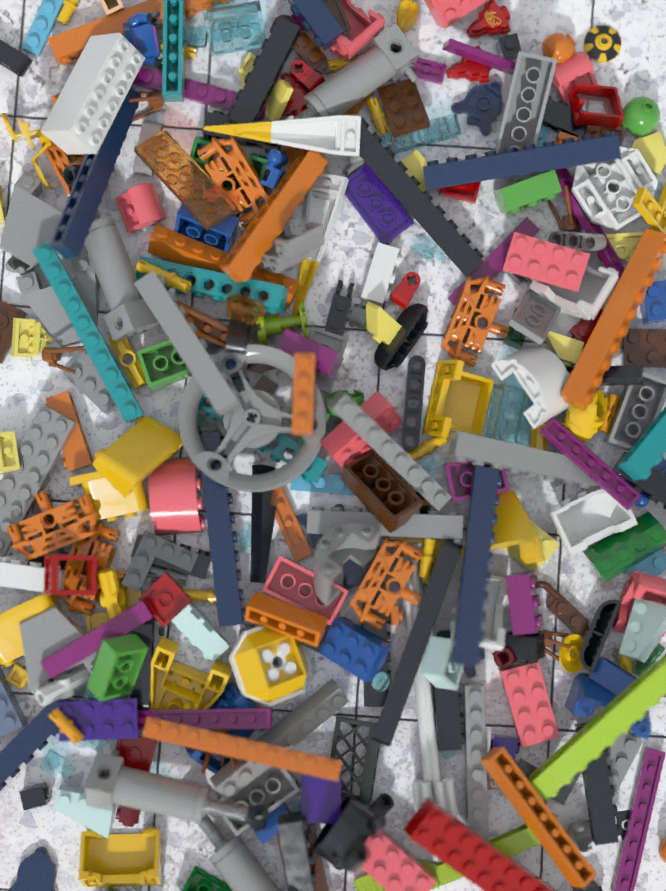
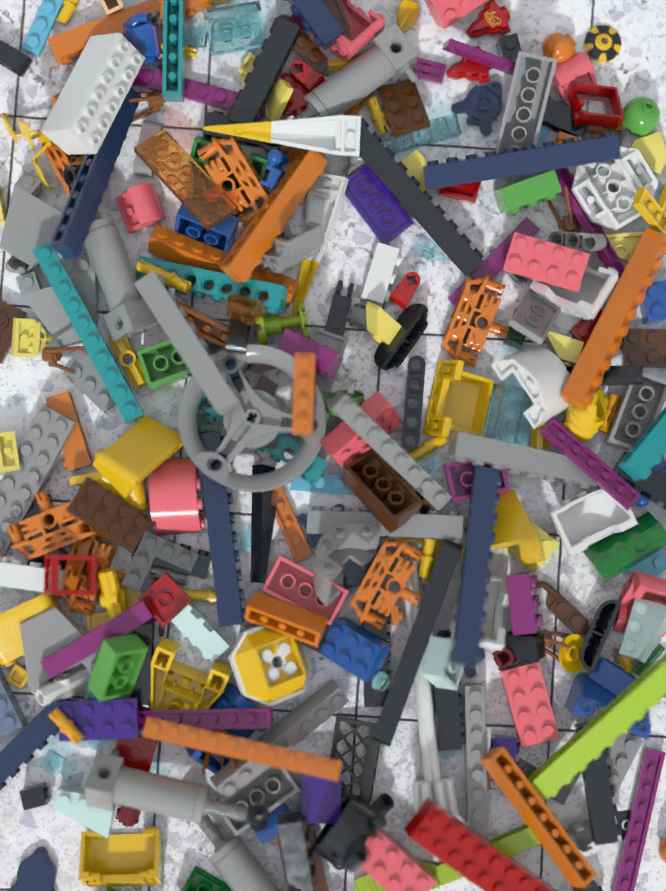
none -> reddish brown plate [66,477,152,553]

